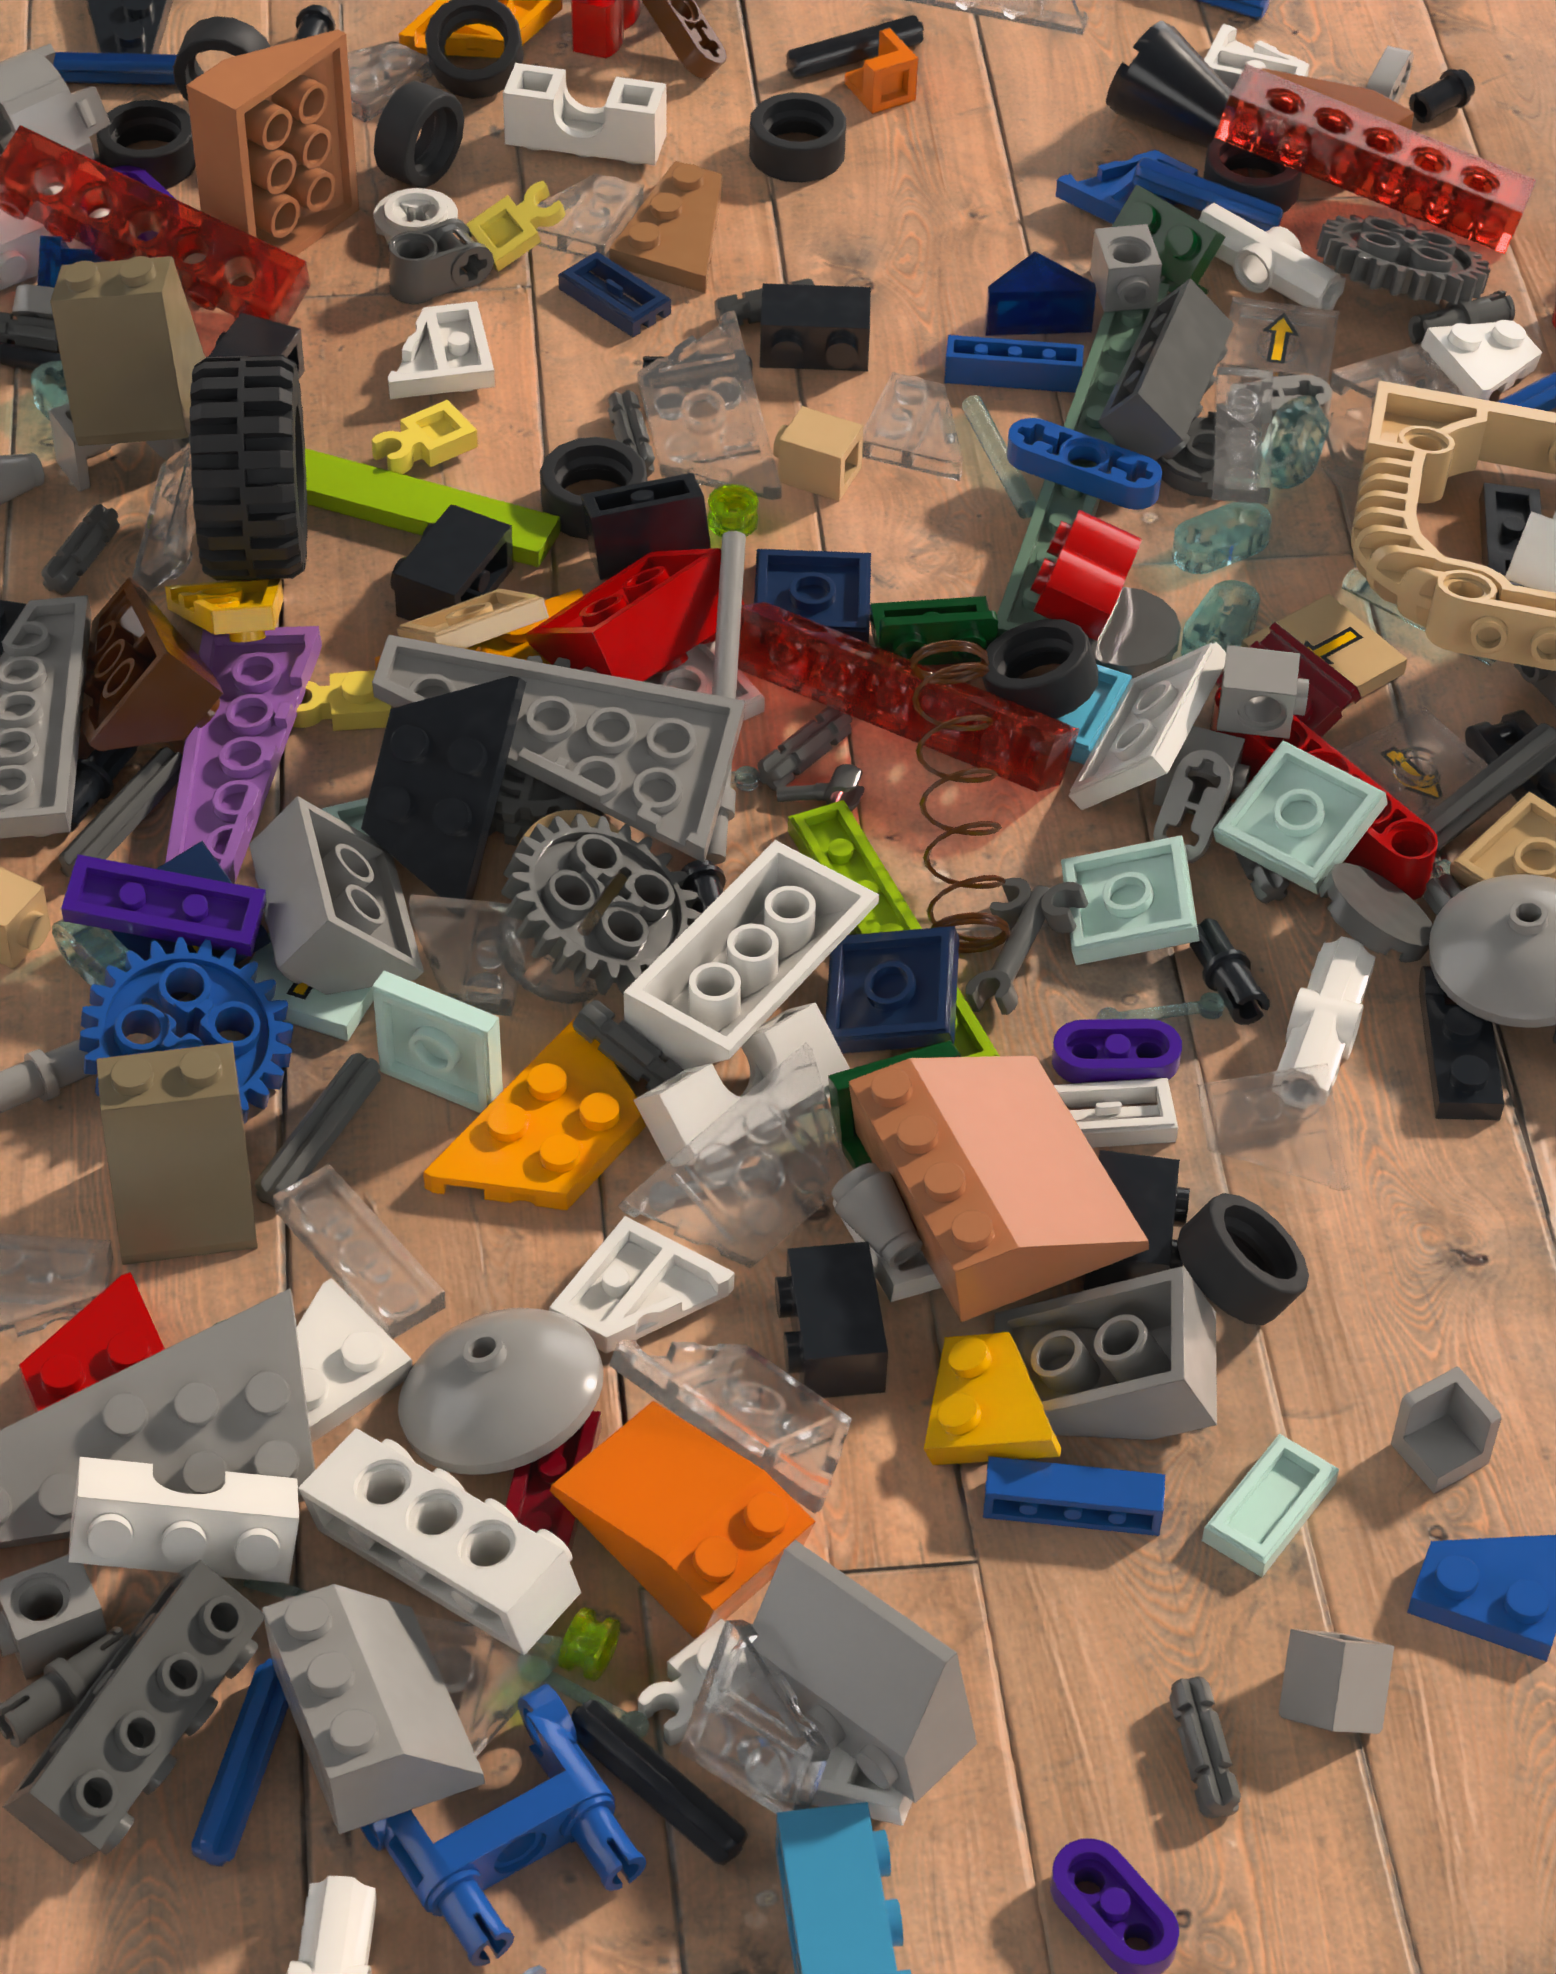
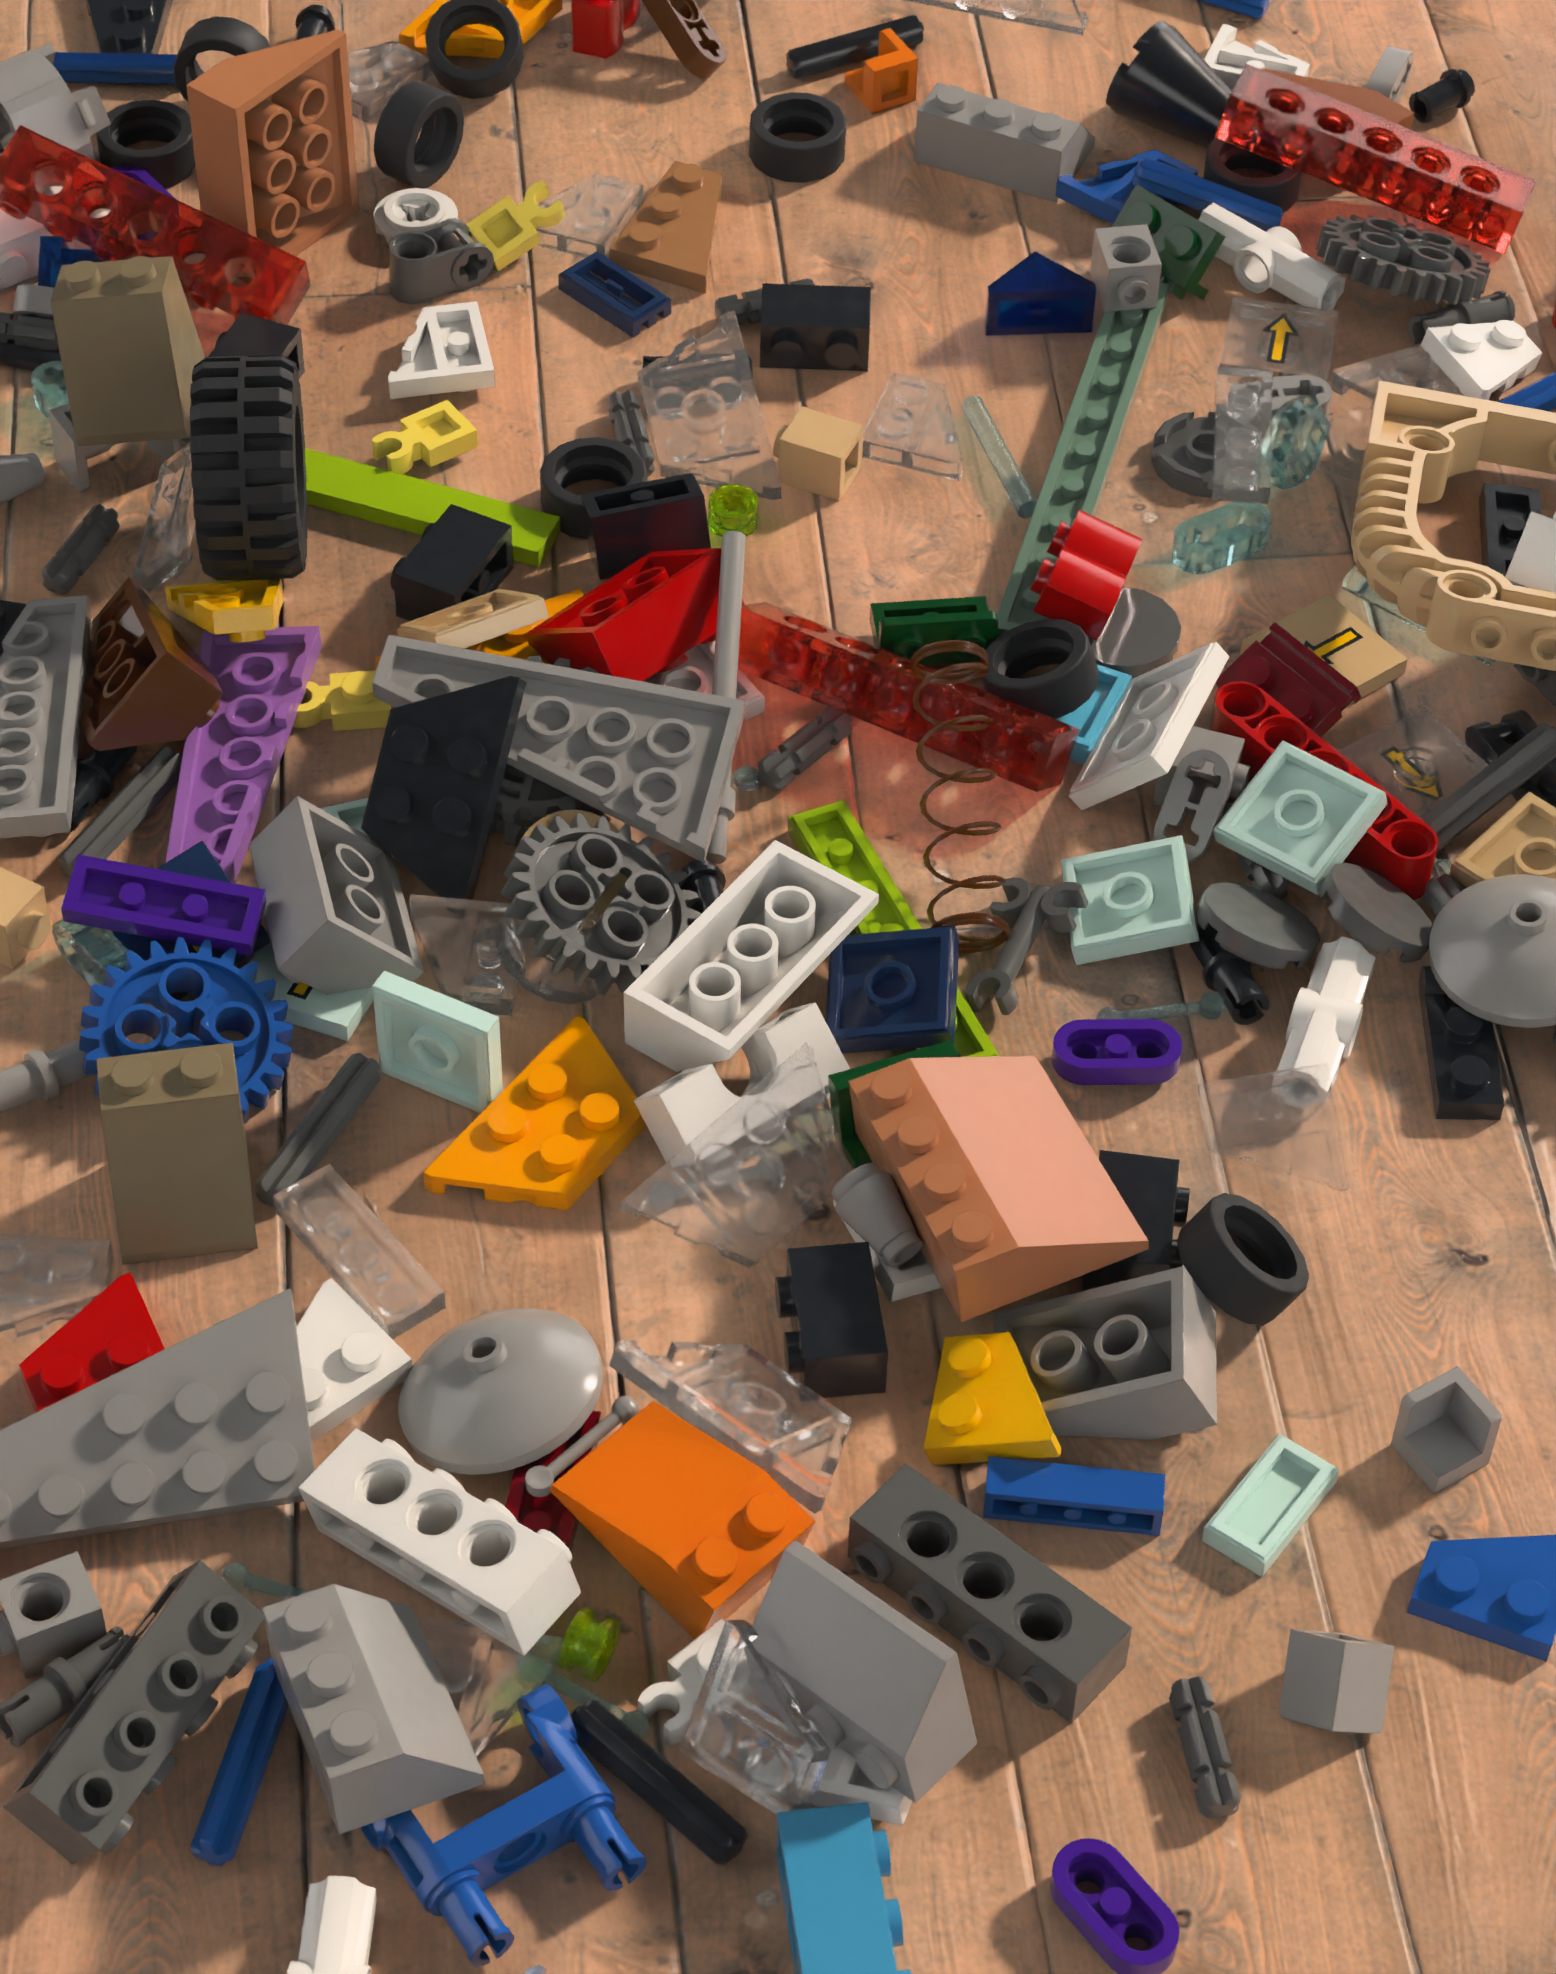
white arch [68,1457,299,1583] -> none
white arch [503,63,666,165] -> none
white wing [549,1216,735,1354] -> none
dark grey axle [573,1000,684,1091] -> none
dark blue tile [752,549,871,647] -> none
dark grey hand [776,764,865,811] -> none
blue piece [944,335,1084,393] -> none
blue beam [1007,418,1162,510] -> none
white tile [1054,1078,1178,1148] -> none
dark grey brick [1098,278,1234,461] -> none
clear light blue beam [1180,580,1260,656] -> none
light grey brick [1217,645,1309,739] -> none
none -> light grey hinge [525,1396,639,1497]
none -> dark grey brick [847,1463,1132,1724]
none -> light grey slope [914,83,1095,203]
none -> dark grey tile [1195,882,1320,969]

